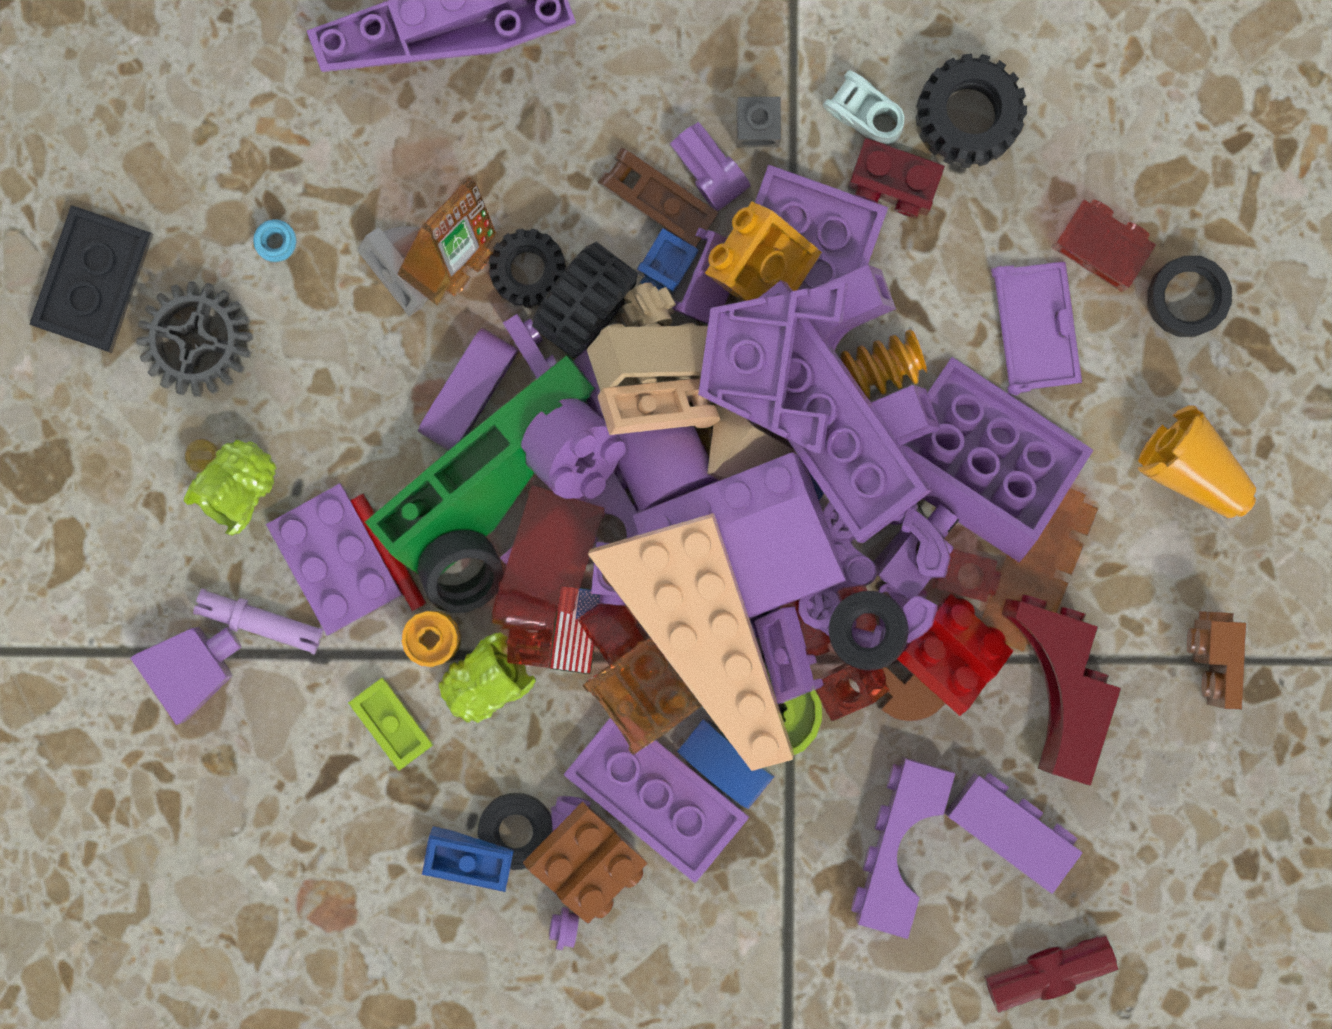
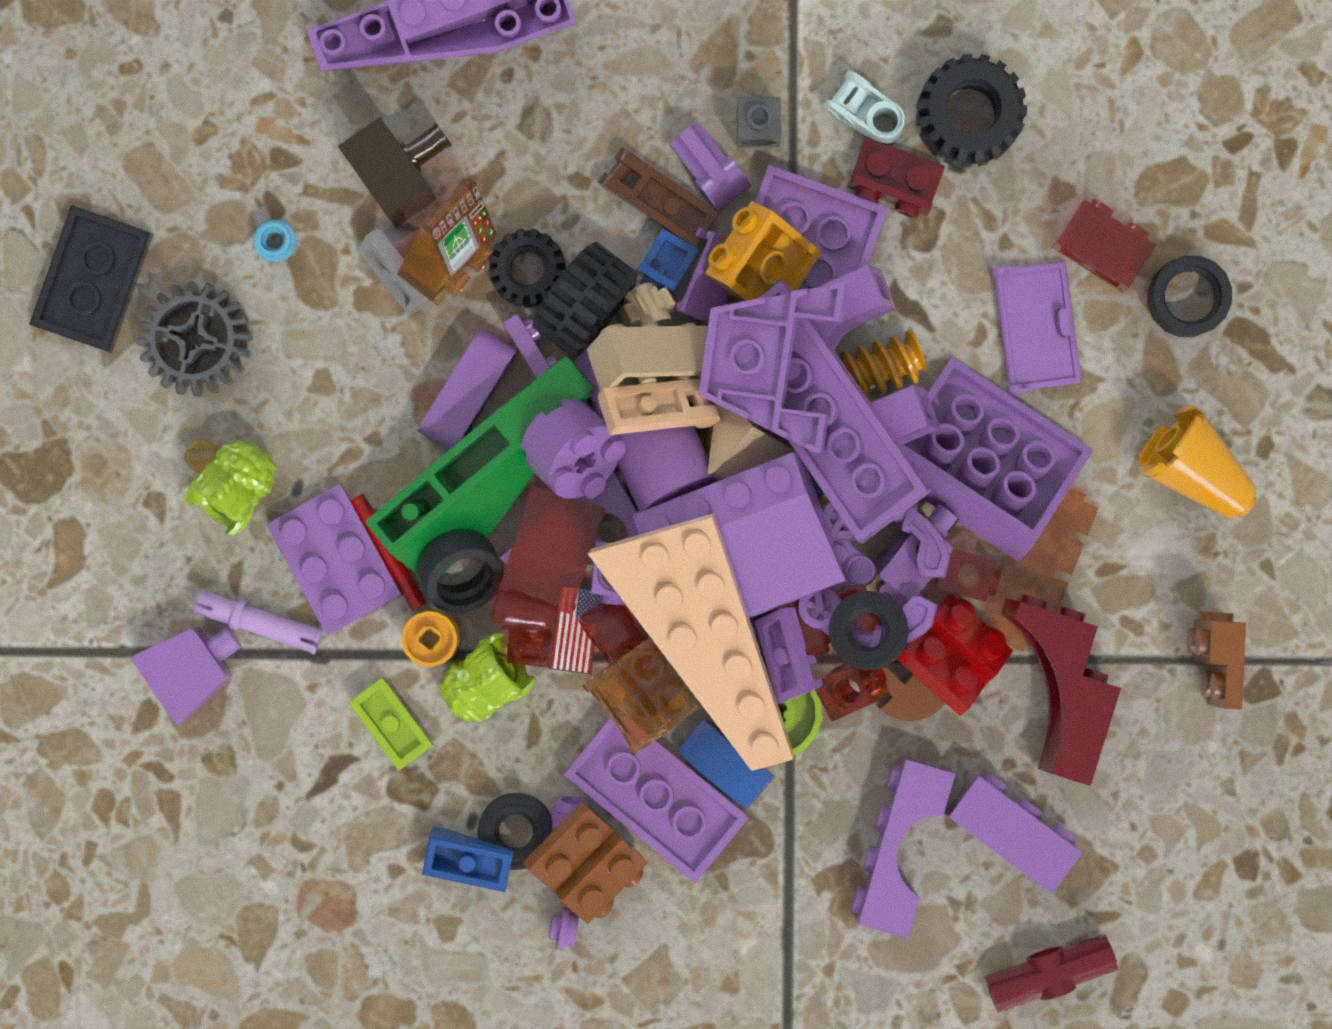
none -> dark brown brick [338,117,452,228]

